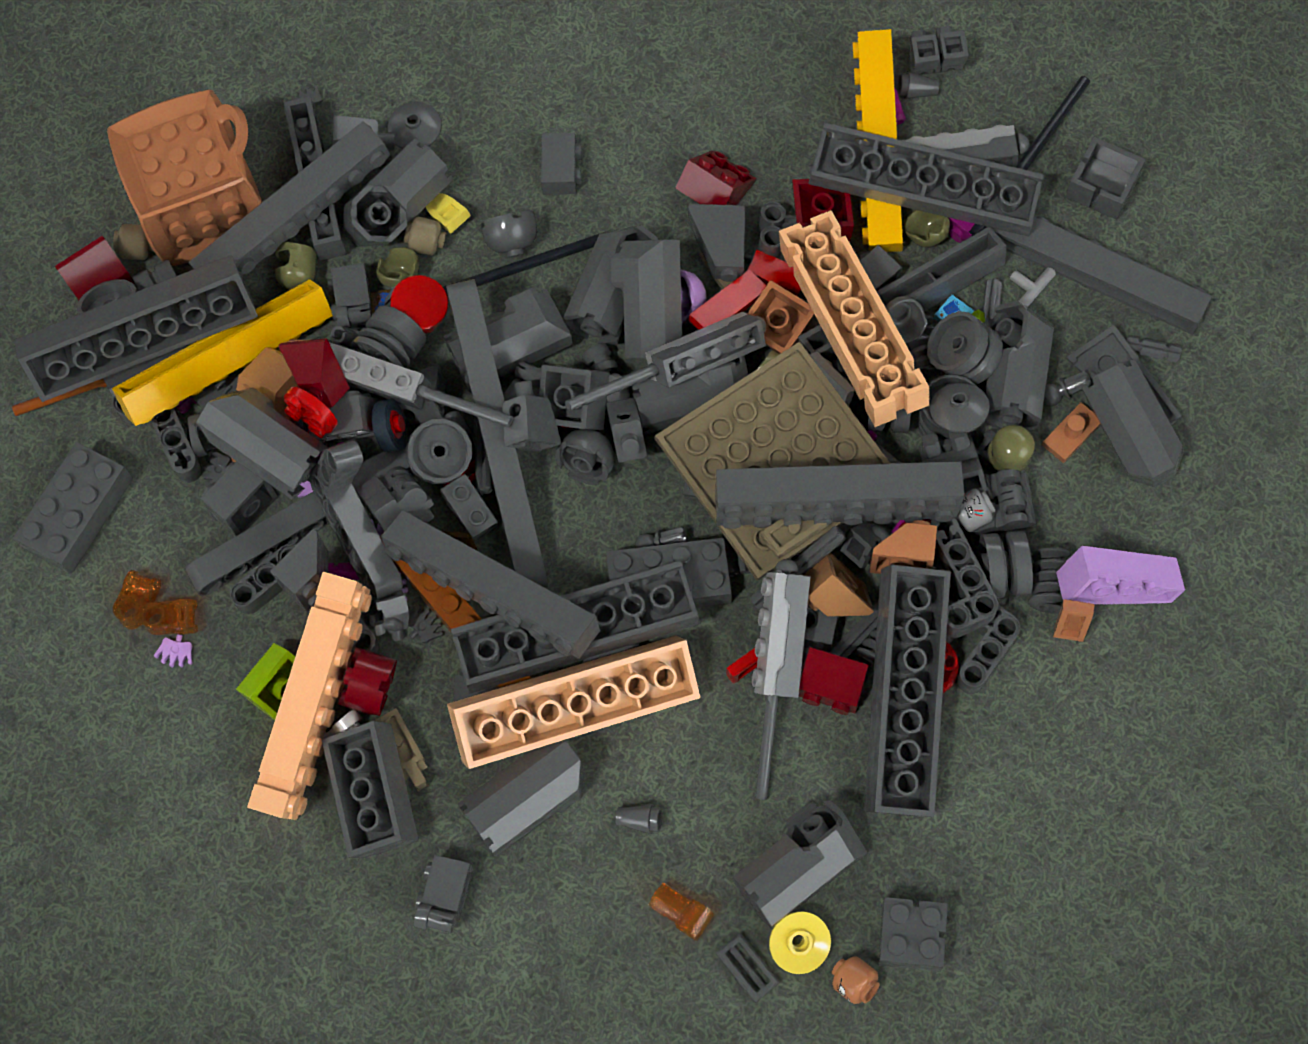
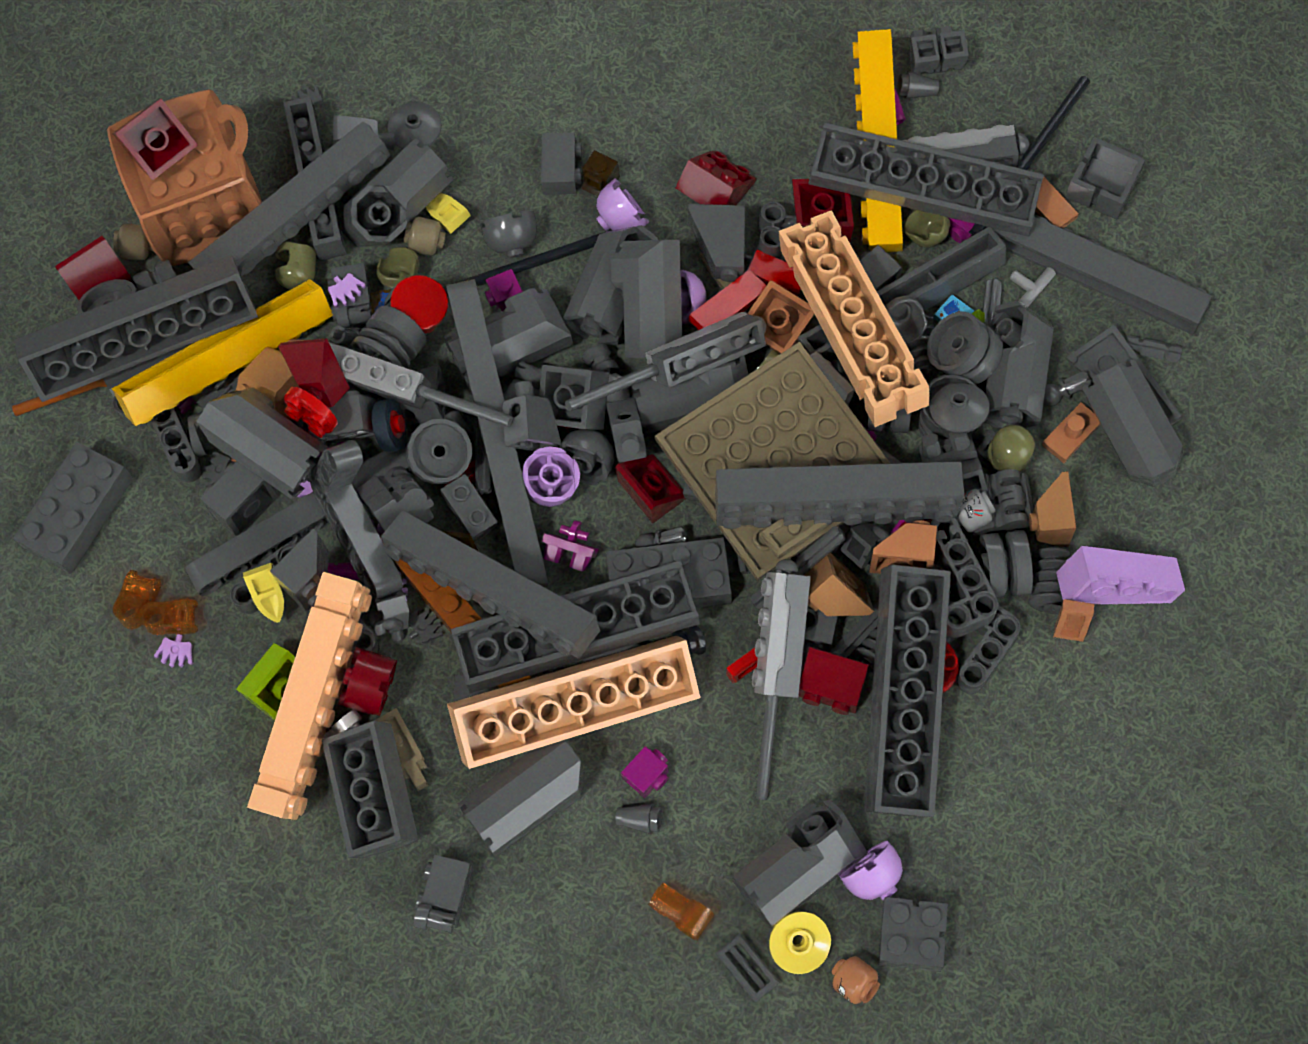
none -> slope [112,98,198,180]
none -> light yellow plate [243,563,284,623]
none -> lavender piece [328,273,366,308]
none -> magenta brick [484,269,522,312]
none -> lavender cylinder [522,446,580,507]
none -> magenta hips [542,520,599,572]
none -> dark brown window [581,150,620,197]
none -> lavender cylinder [596,178,649,231]
none -> dark red slope [616,454,686,523]
none -> magenta brick [621,746,669,799]
none -> black wheel [672,625,706,655]
none -> lavender cylinder [839,841,903,900]
none -> medium nougat slope [1029,472,1076,547]
none -> nougat tile [1035,177,1079,228]

